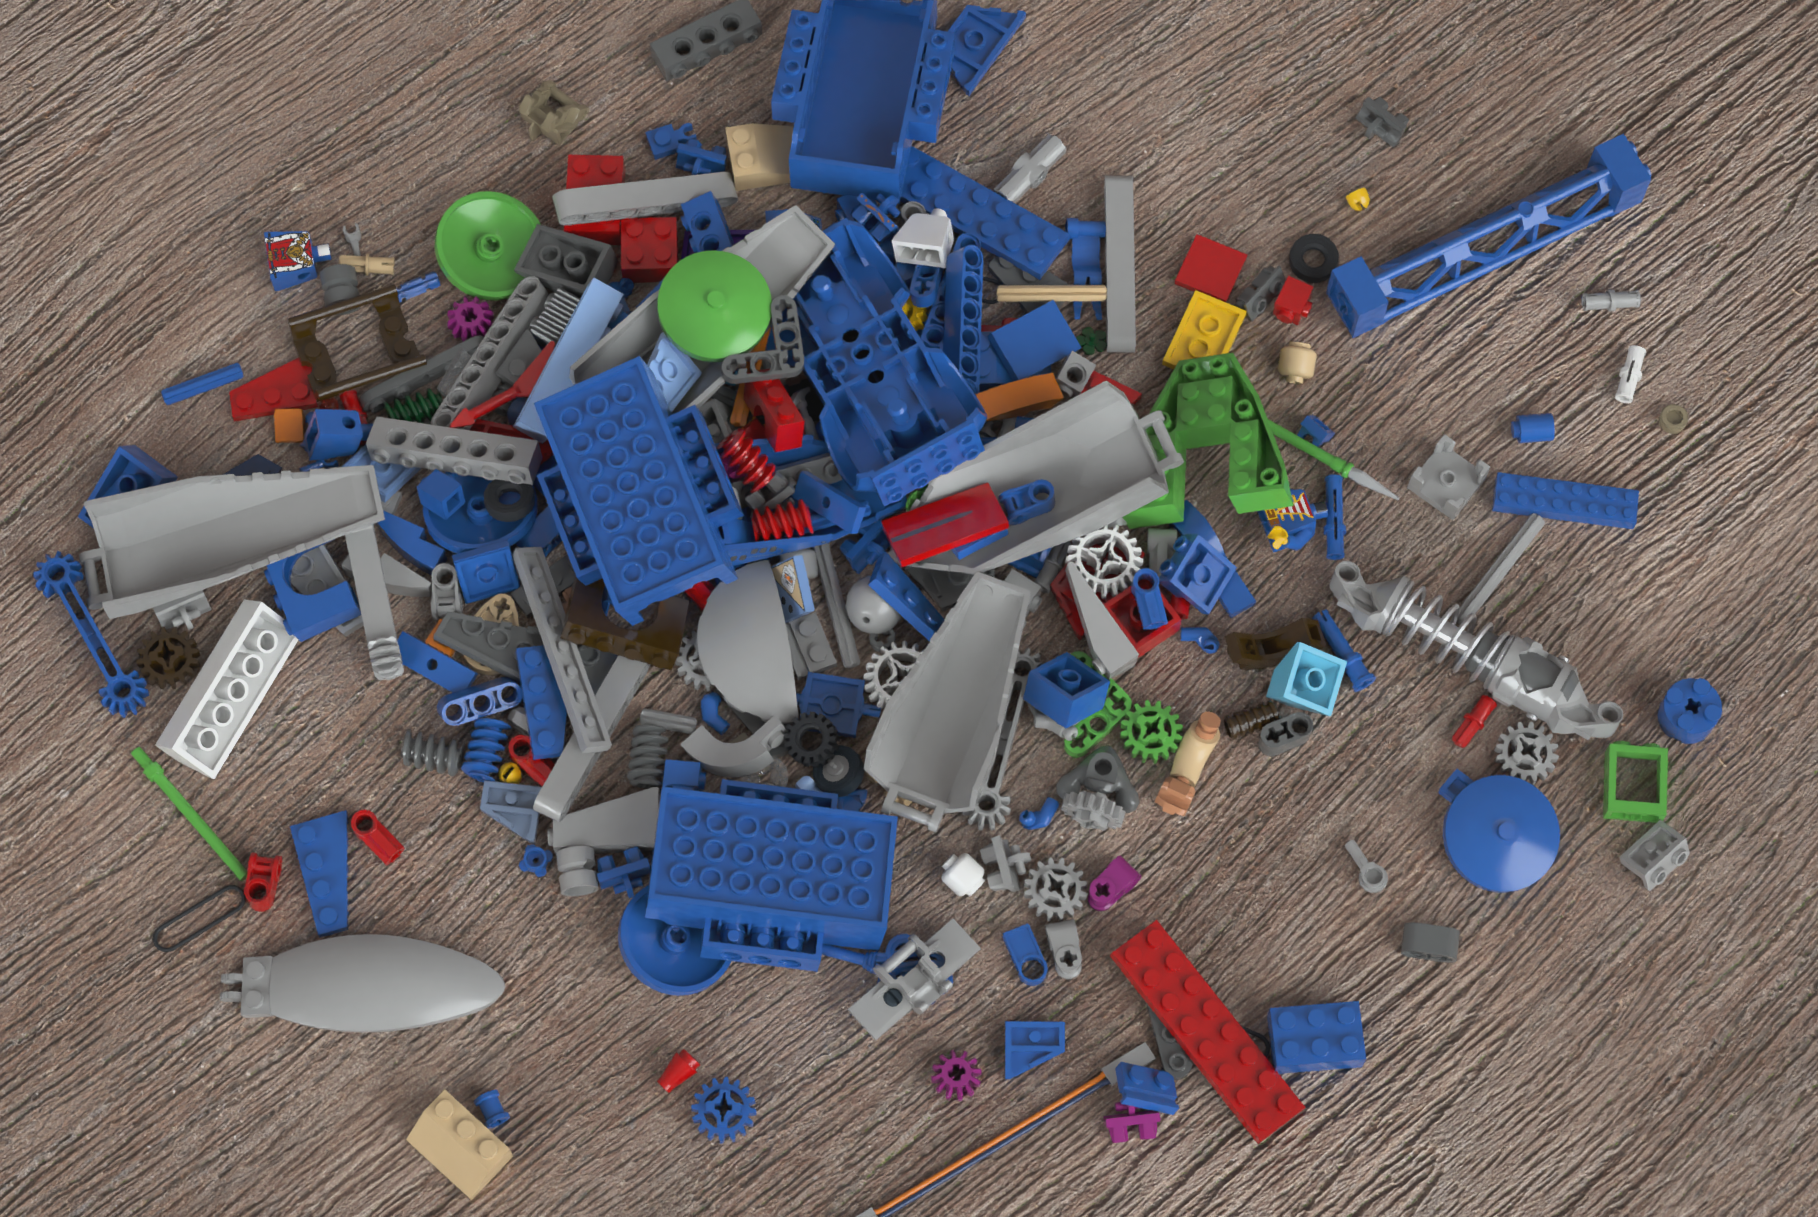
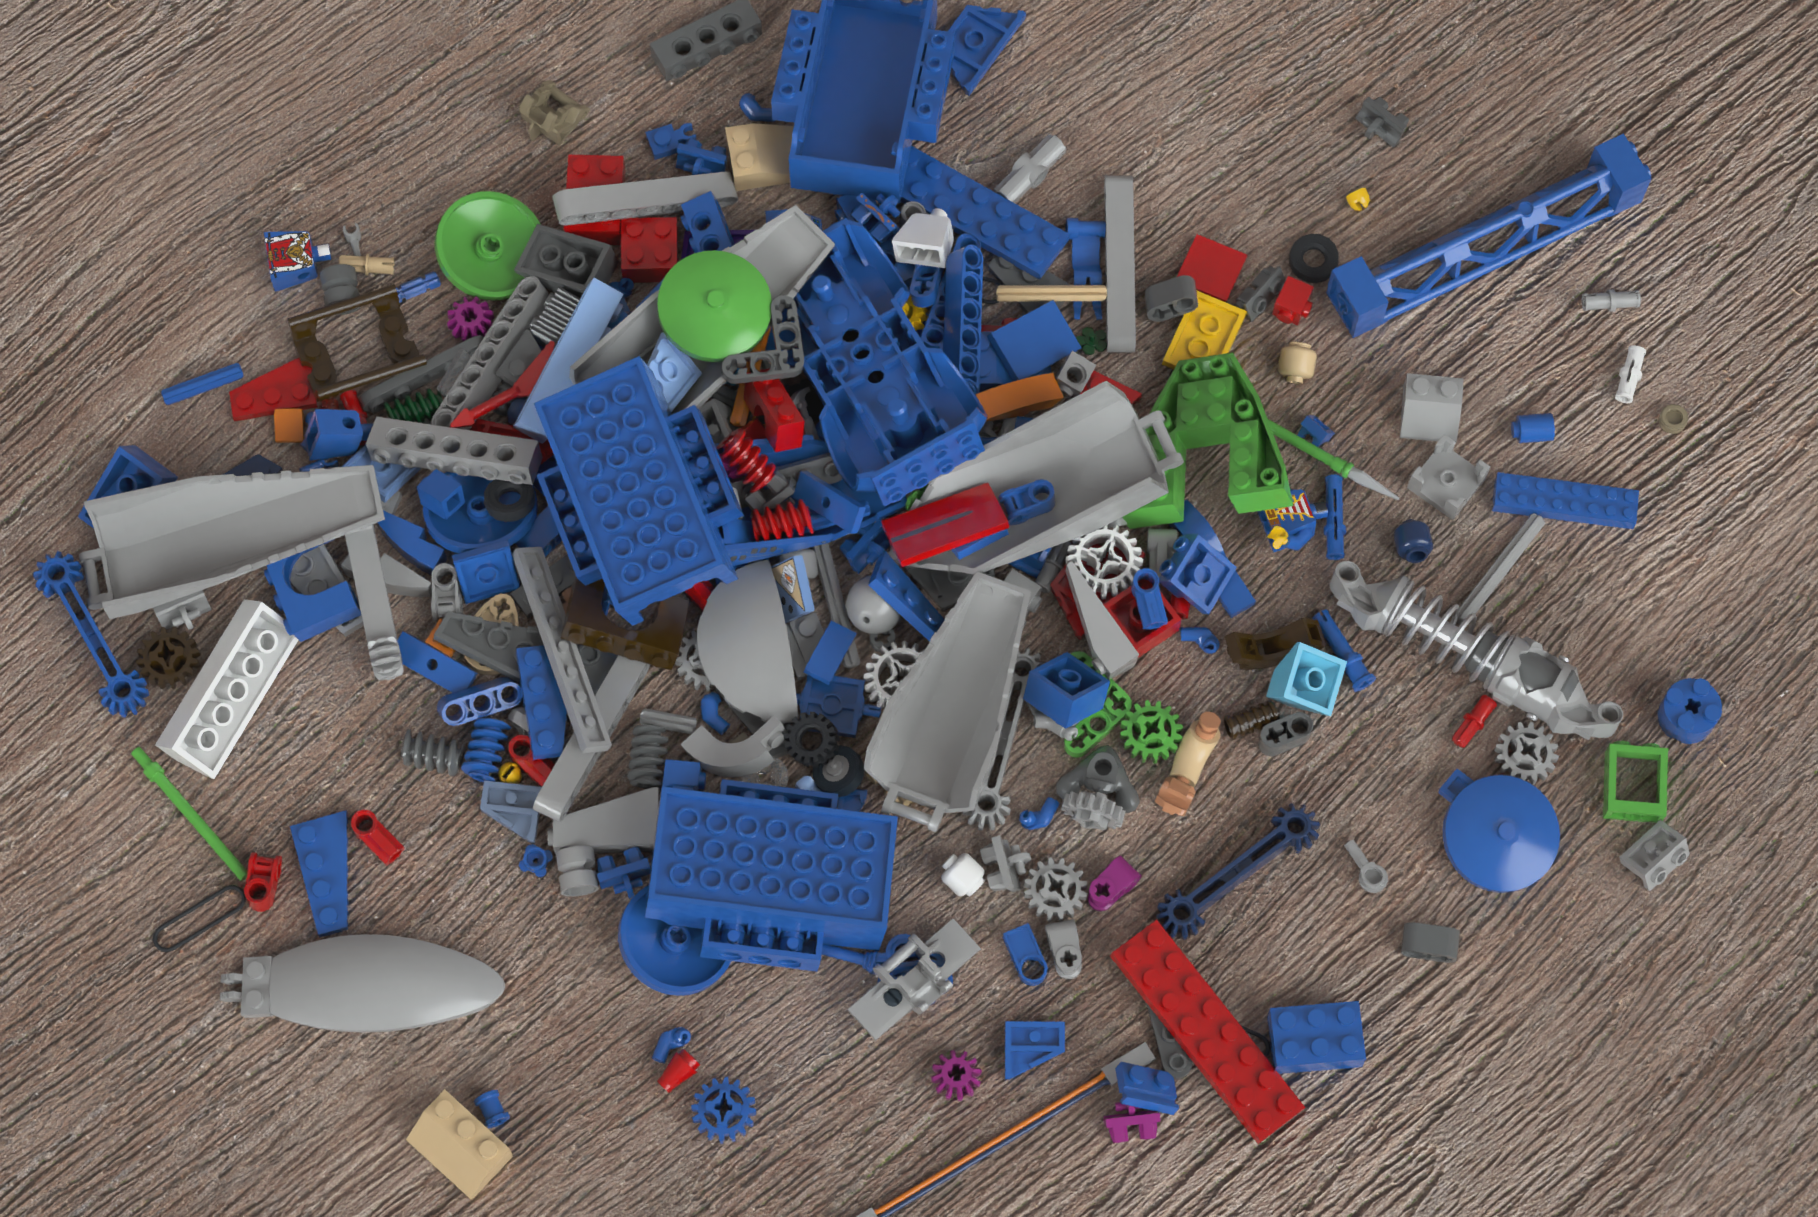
none -> blue arm [651,1027,691,1064]
none -> blue arm [739,93,776,122]
none -> blue slope [803,620,857,685]
none -> dark grey beam [1145,275,1198,322]
none -> dark blue arm [1156,803,1320,940]
none -> dark blue head [1393,519,1433,563]
none -> light grey slope [1400,373,1463,443]

